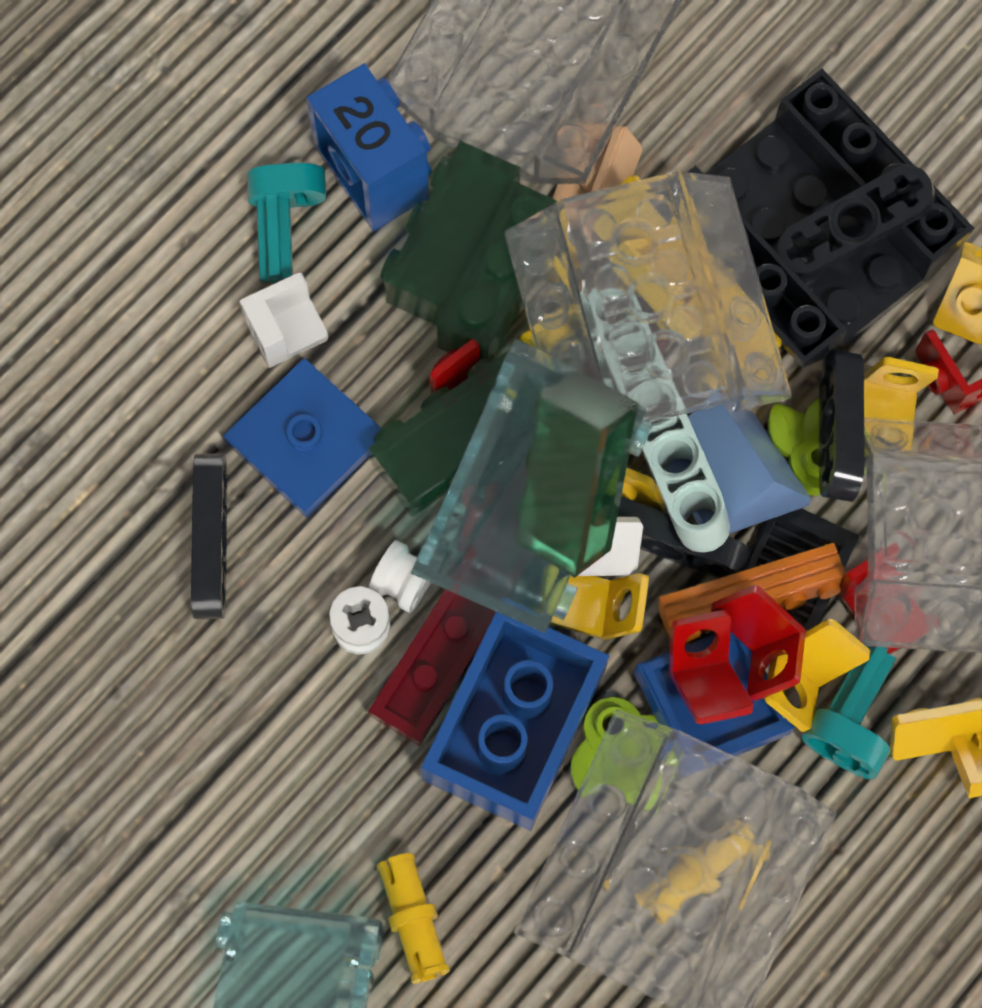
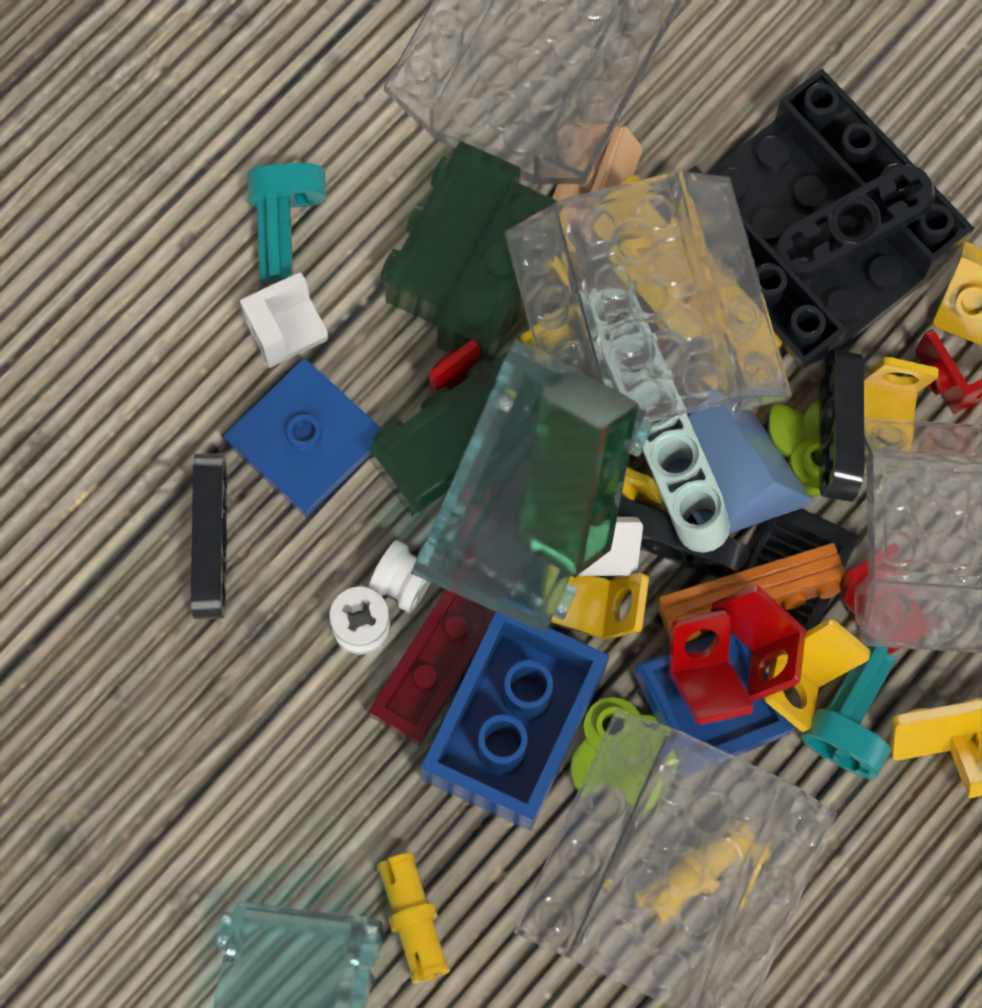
blue brick [306,63,432,232] -> none

